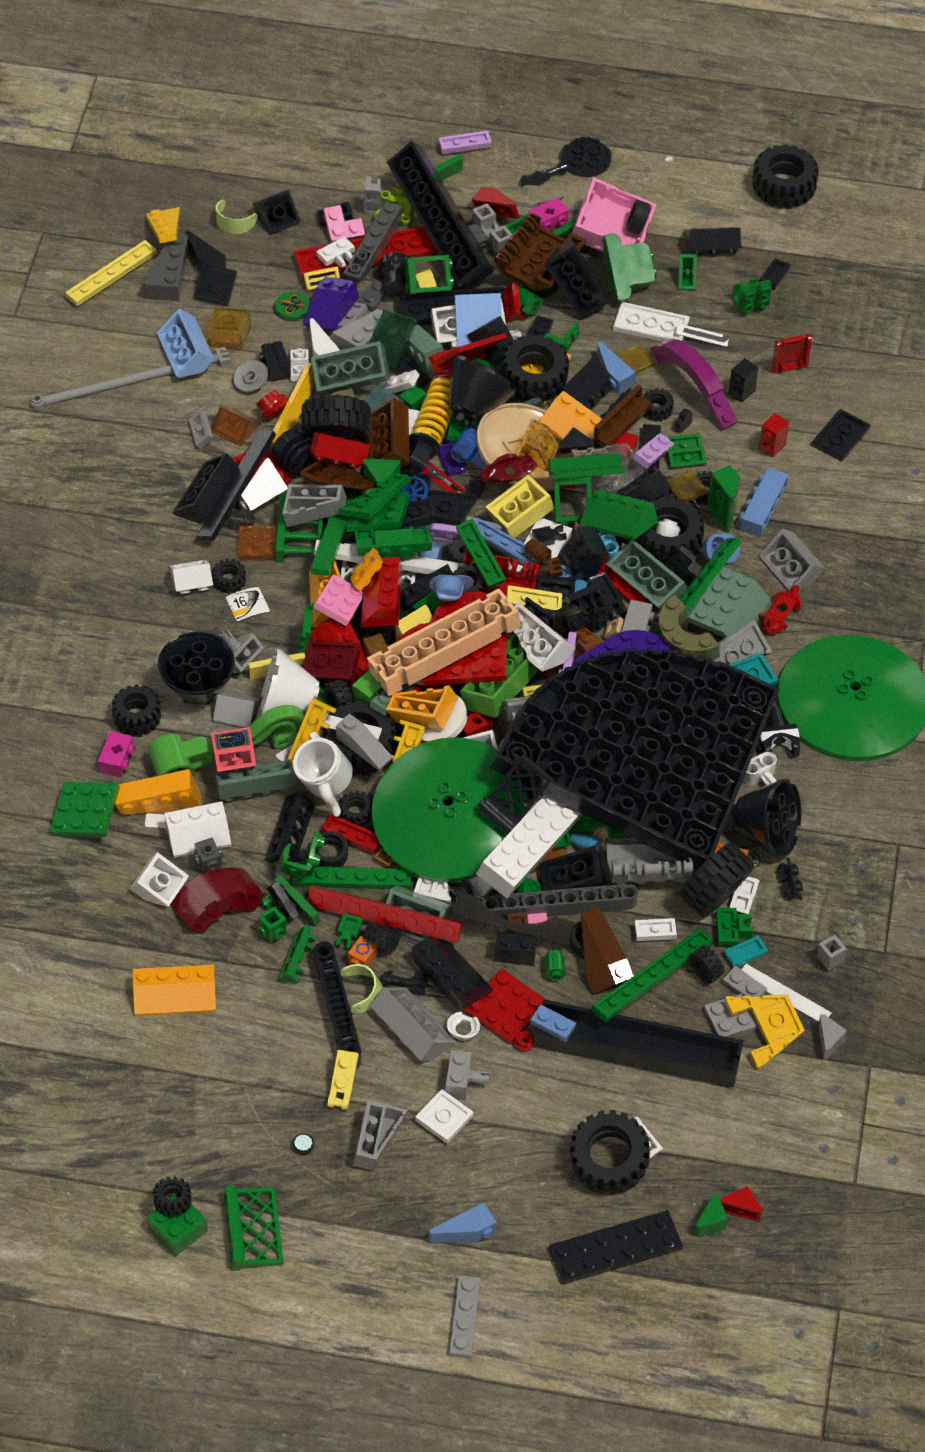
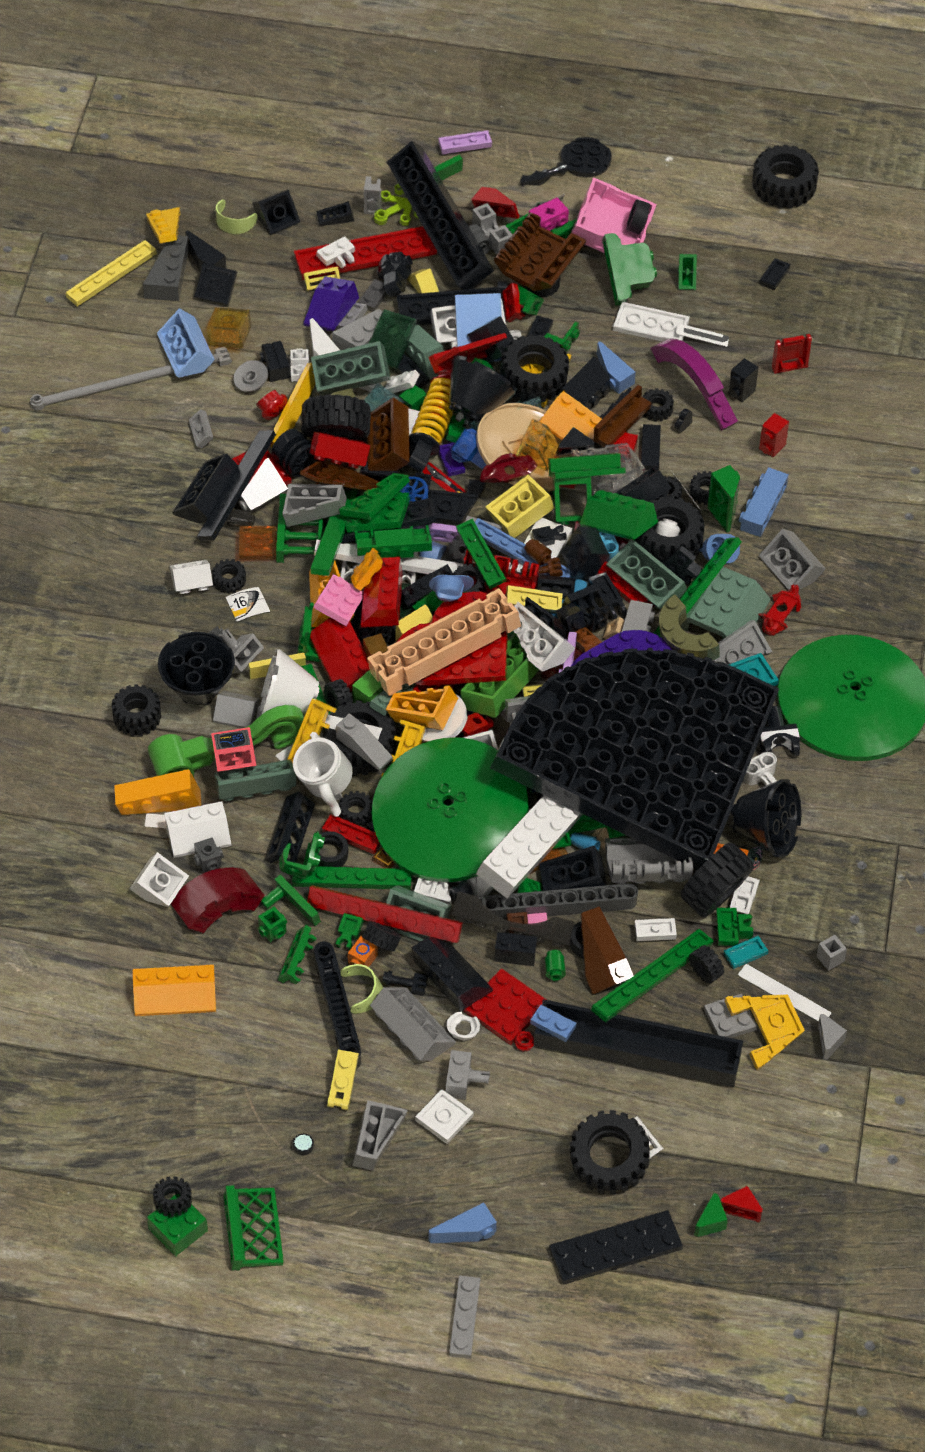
green plate [49,782,120,837] -> none
dark pink brick [98,731,135,778] -> none
clear orange slope [211,406,261,447] -> none
black plate [266,881,299,922] -> none
green tile [275,291,310,321] -> none
dark red plate [303,640,361,681] -> none
bright pink plate [323,205,365,243] -> none
dark grey slope [343,201,402,281] -> none
green slope [364,459,400,484] -> none
green window [404,255,454,294] -> none
black piece [478,754,553,835] -> none
black slope [544,239,611,320] -> none
clear yellow piece [616,344,655,373] -> none
lavender plate [633,433,674,469] -> none
green slope [666,433,707,468] -> none
clear yellow piece [666,469,708,502] -> none
black slope [684,227,741,254] -> none
light grey plate [723,966,767,997] -> none
green piece [732,277,772,314] -> none
black hinge [777,858,804,900] -> none
black tile [811,409,871,462] -> none

